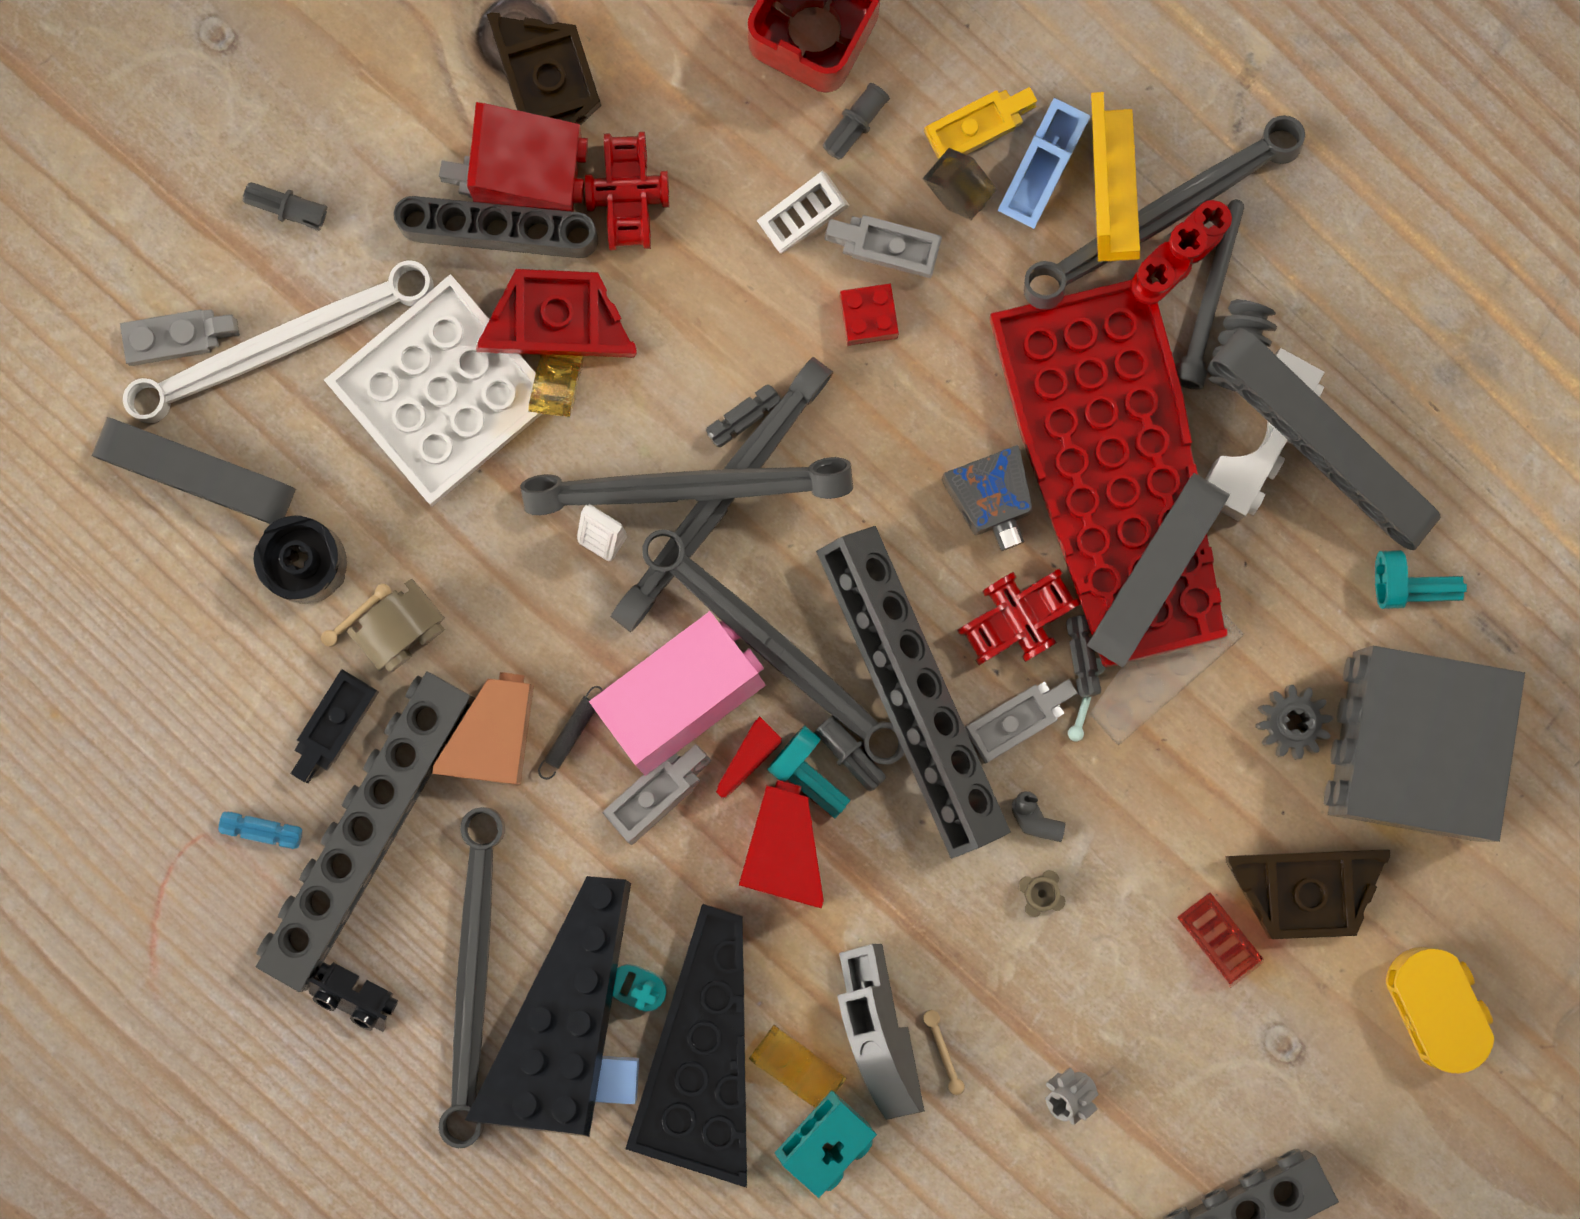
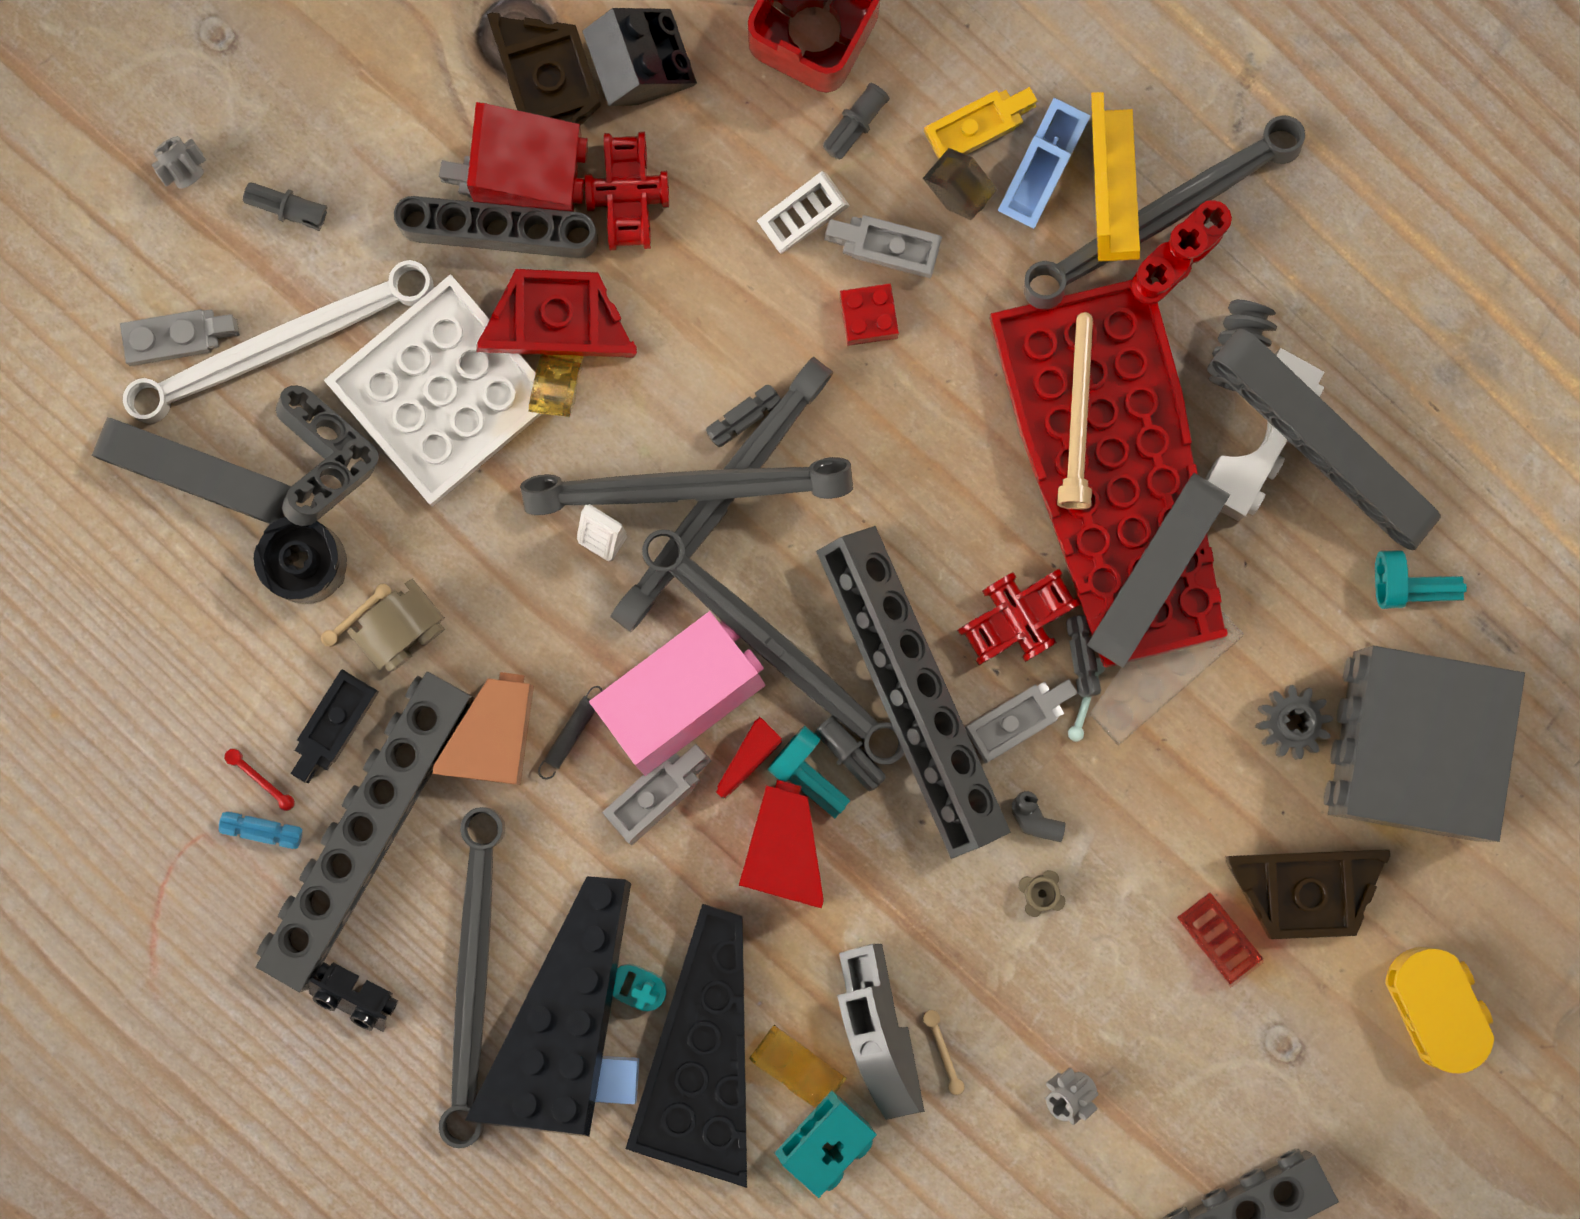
torso [942,445,1032,551] -> none
dark grey piece [1175,199,1244,390] -> none
none -> light grey gear [152,136,206,188]
none -> red hinge [224,749,295,811]
none -> dark grey beam [275,385,379,526]
none -> black slope [582,8,697,106]
none -> tan piece [1057,312,1093,509]

